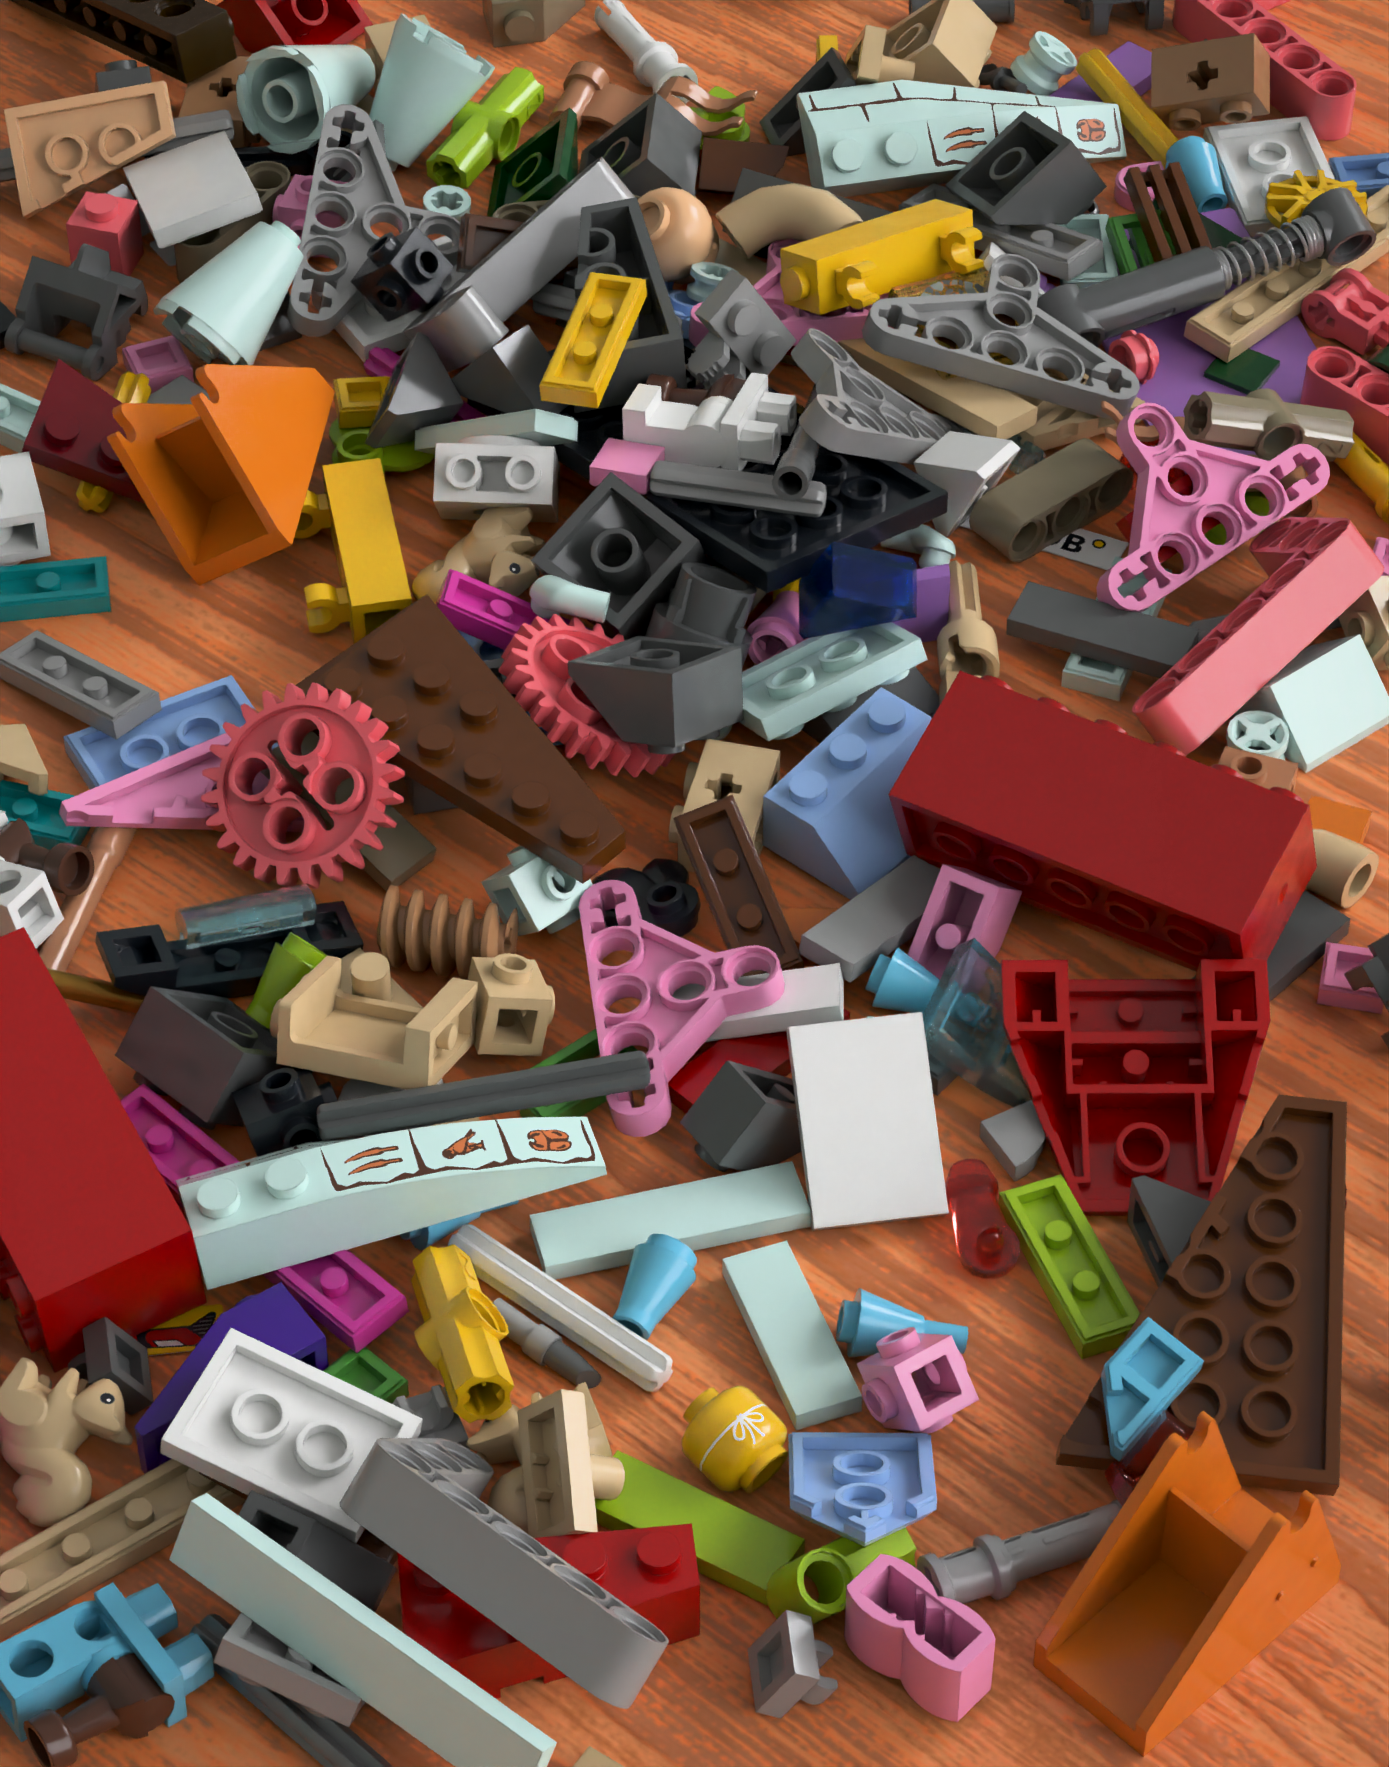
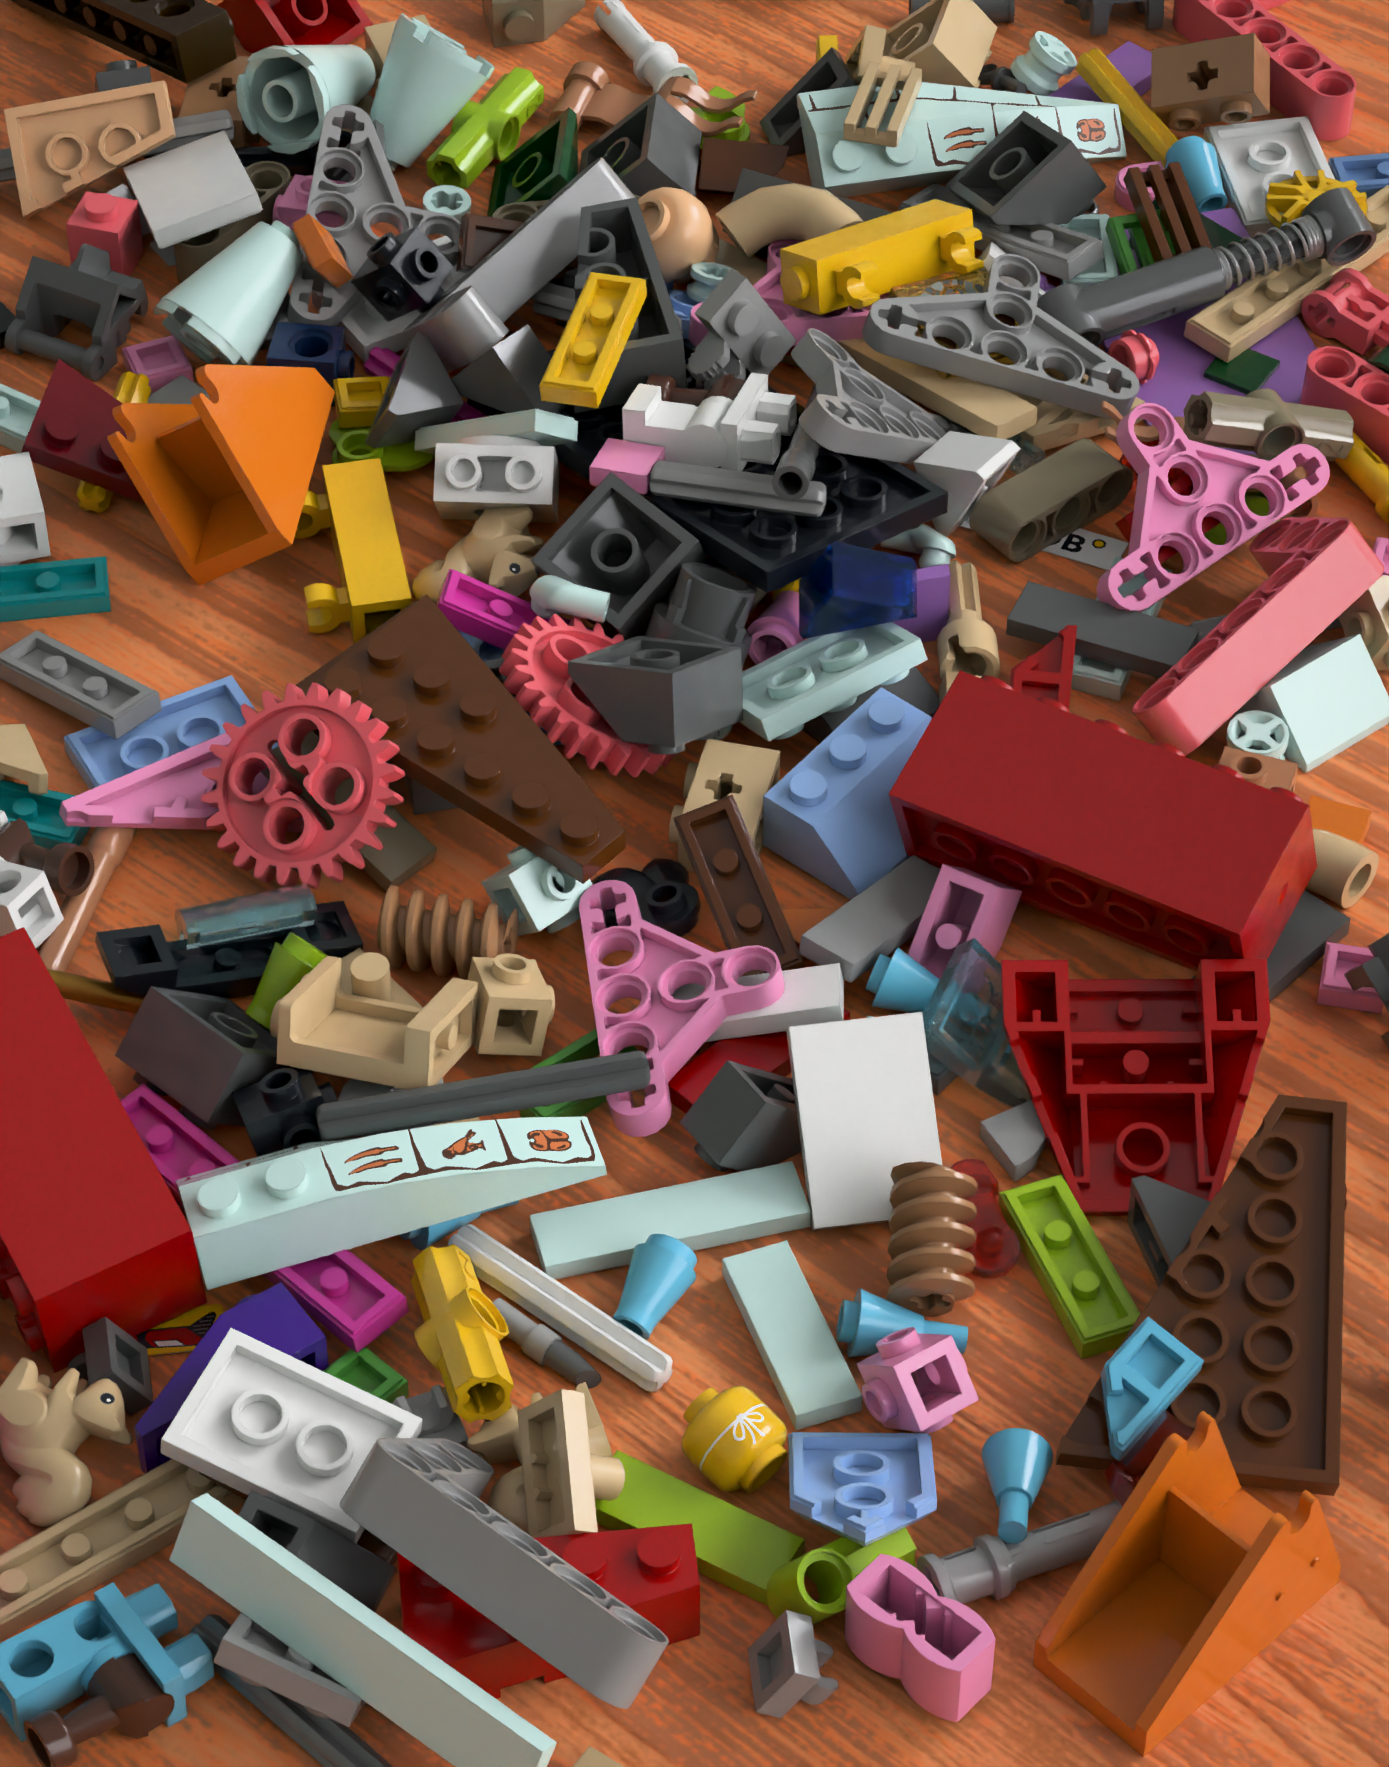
none -> dark blue brick [266,322,355,407]
none -> orange tile [292,213,354,288]
none -> tan tile [843,61,922,148]
none -> medium nougat piece [886,1161,978,1317]
none -> medium azure cone [981,1428,1053,1543]
none -> red tile [1010,625,1077,710]

